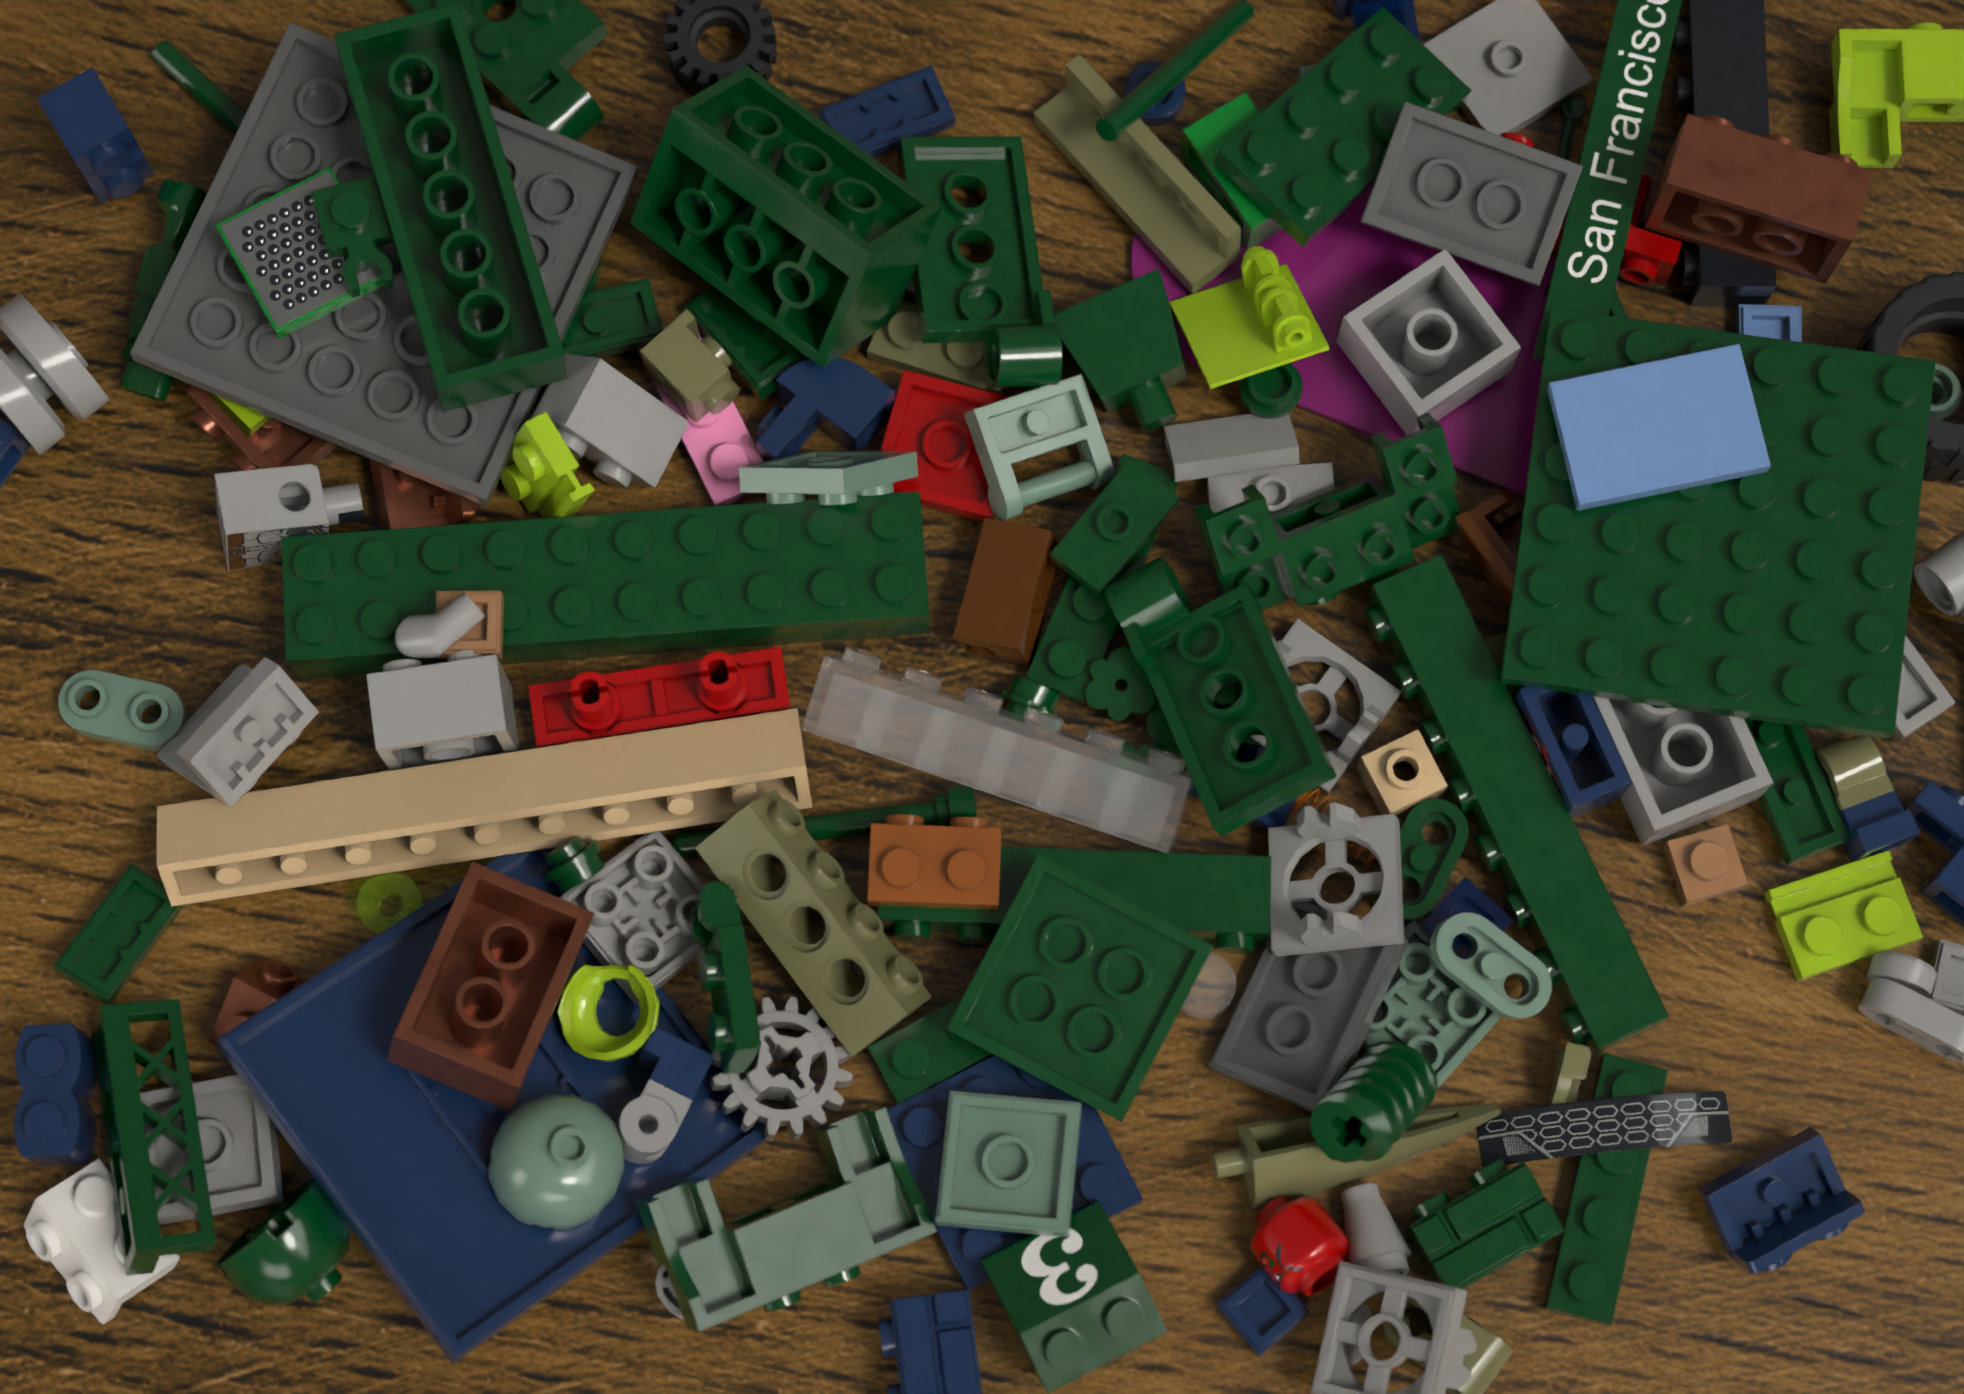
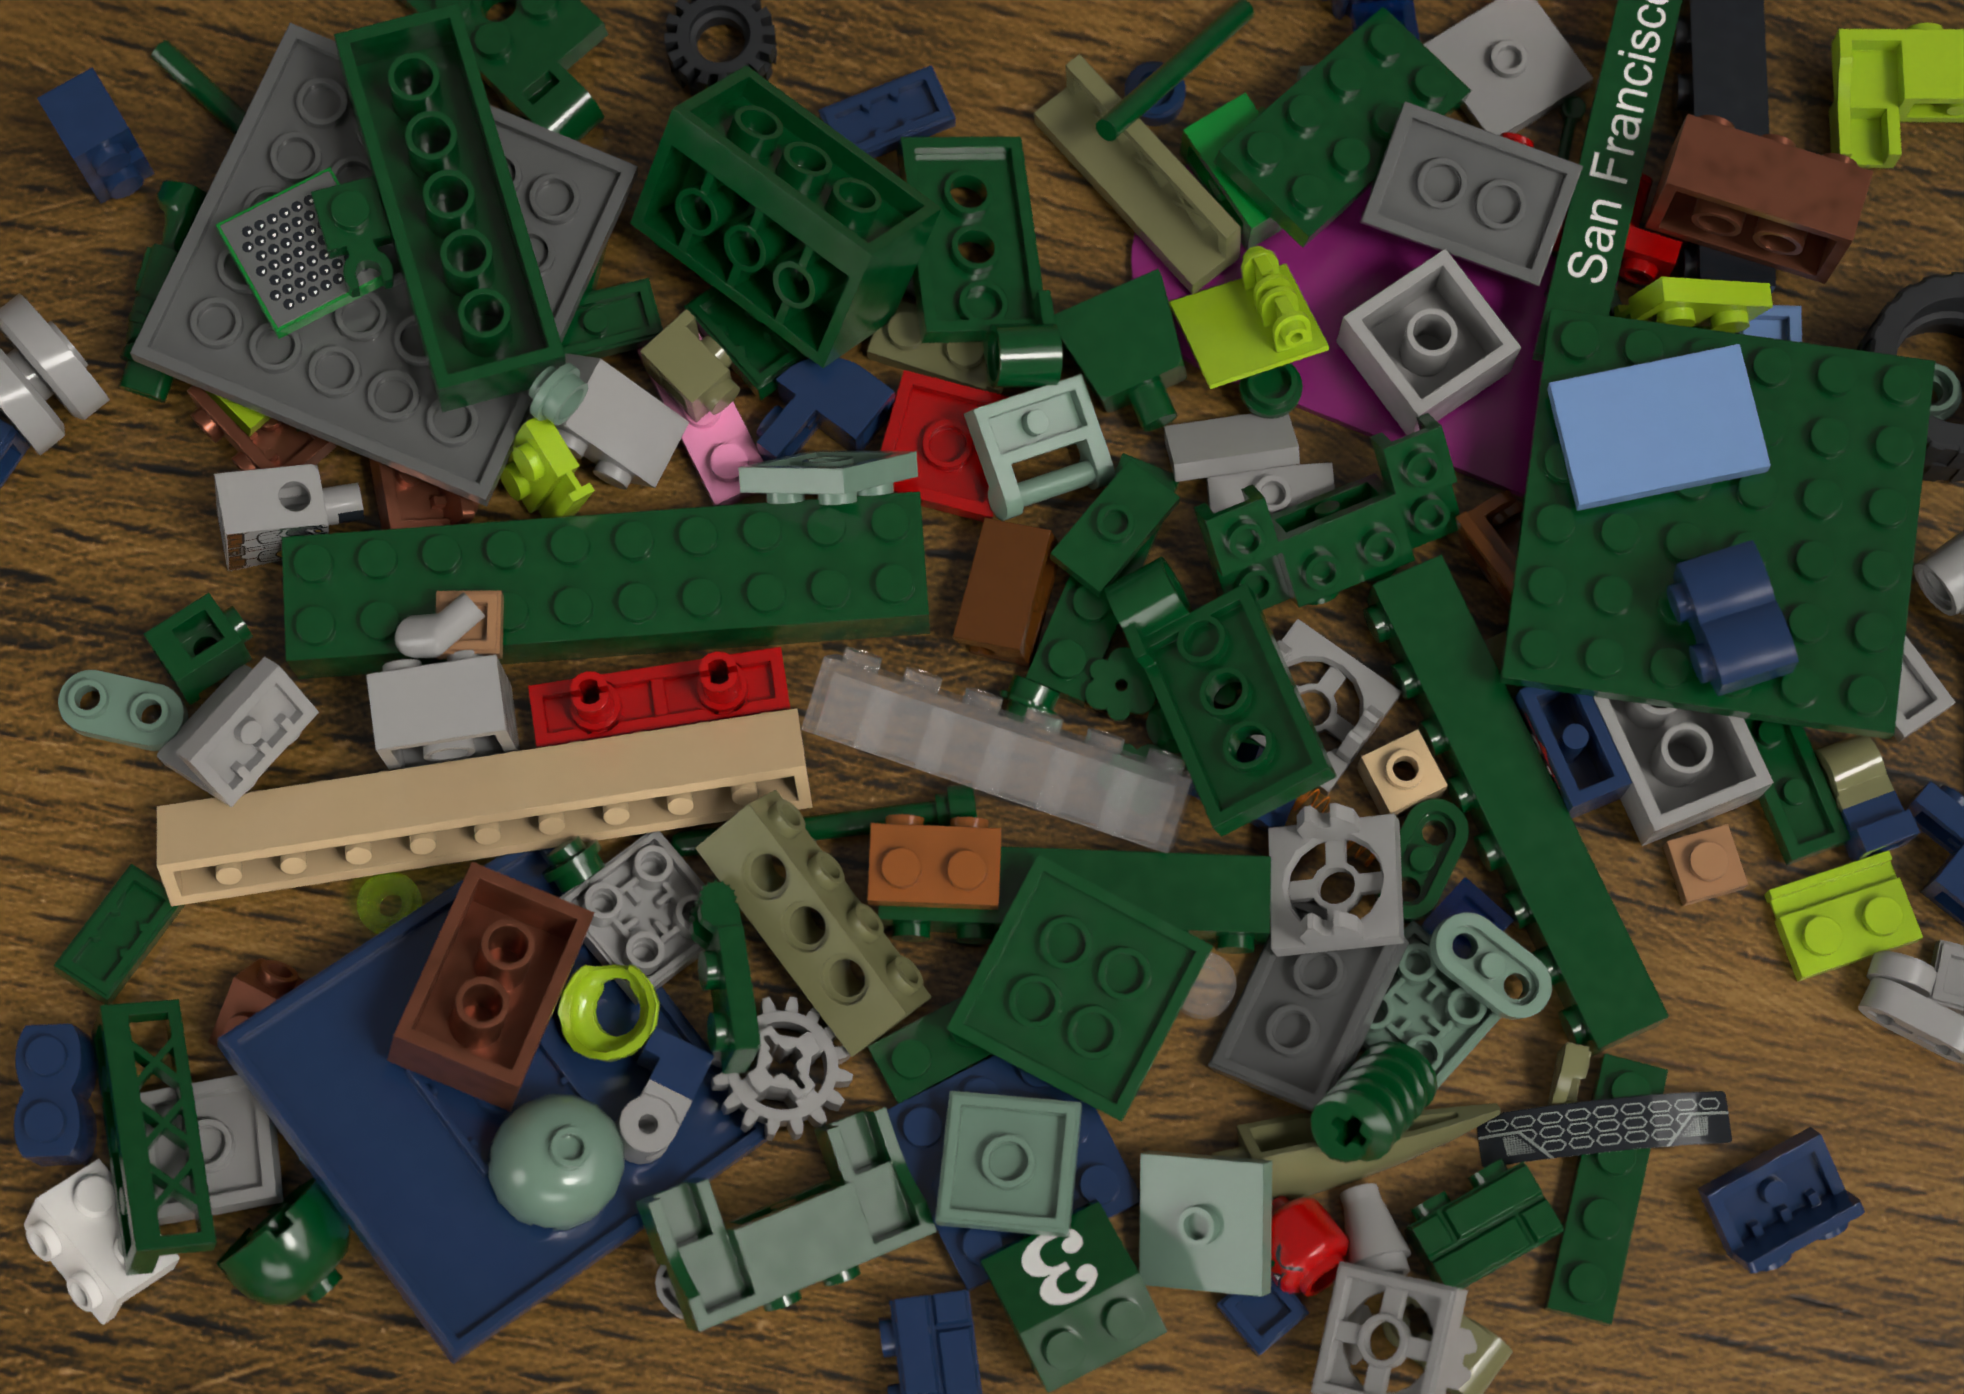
none -> dark green brick [144,593,253,705]
none -> sand green plate [529,363,588,425]
none -> sand green plate [1139,1150,1272,1297]
none -> lime plate [1614,277,1773,333]
none -> dark blue brick [1667,540,1799,697]

